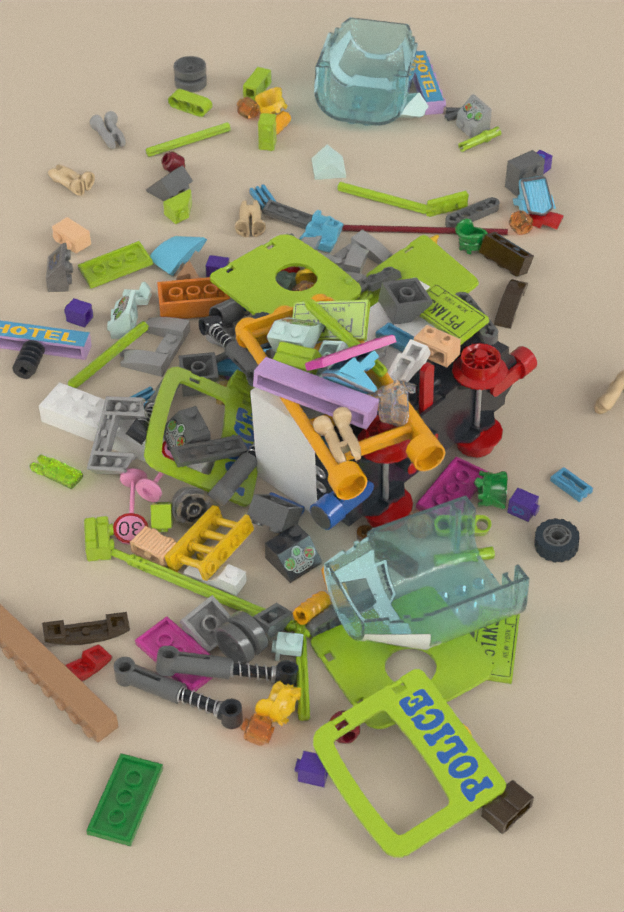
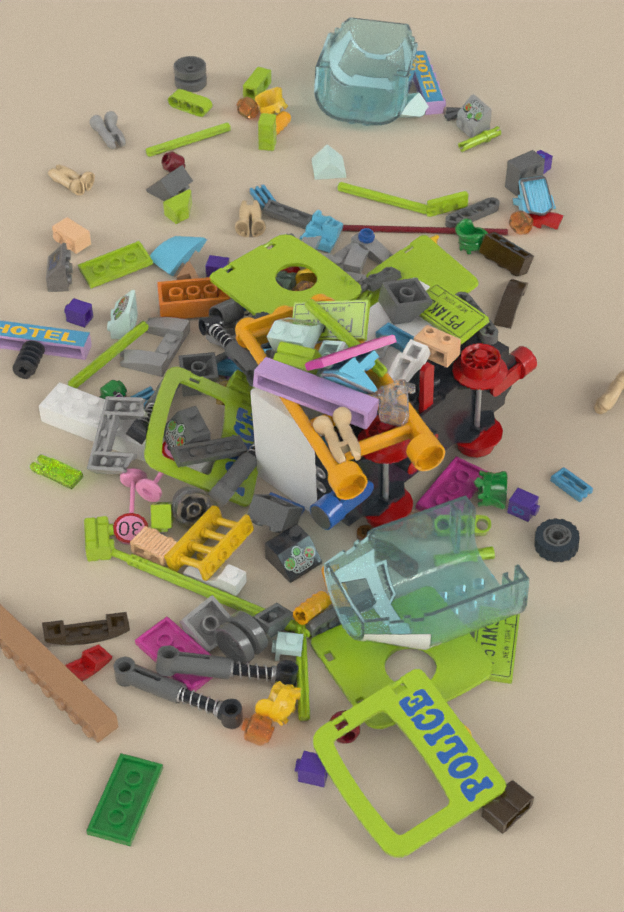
light aqua bracket [122,282,153,305] -> none
none -> green head [99,380,127,399]
none -> blue plate [358,228,375,244]

